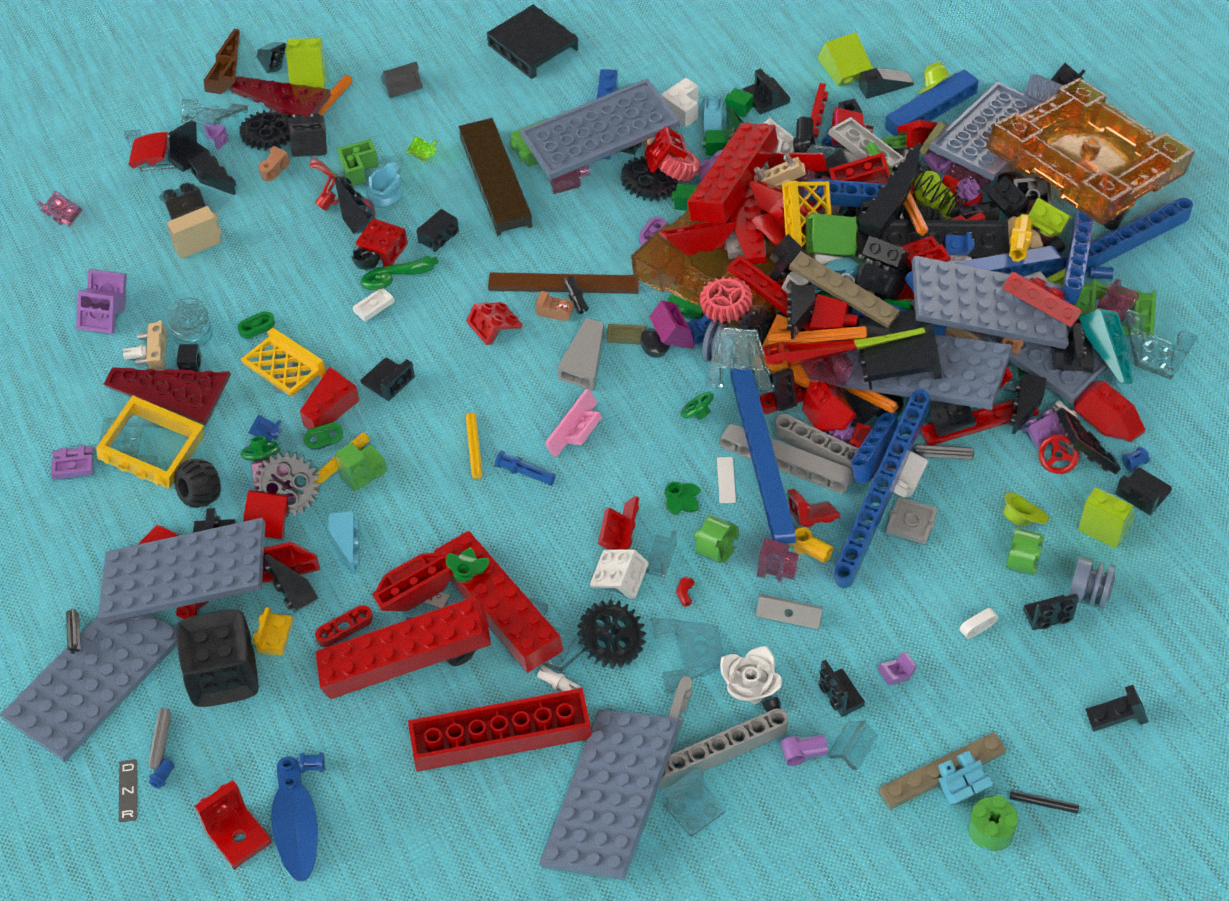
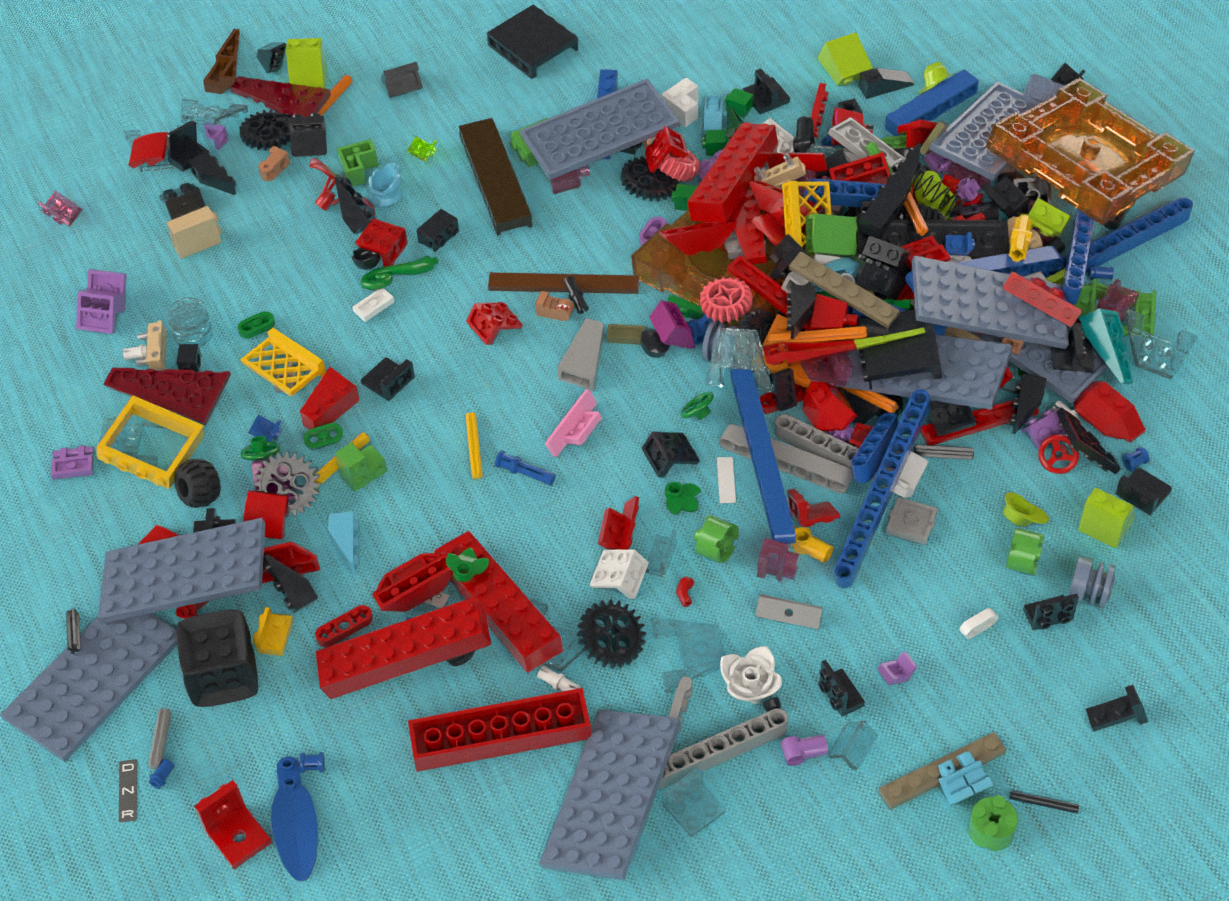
none -> black bracket [641,432,700,478]

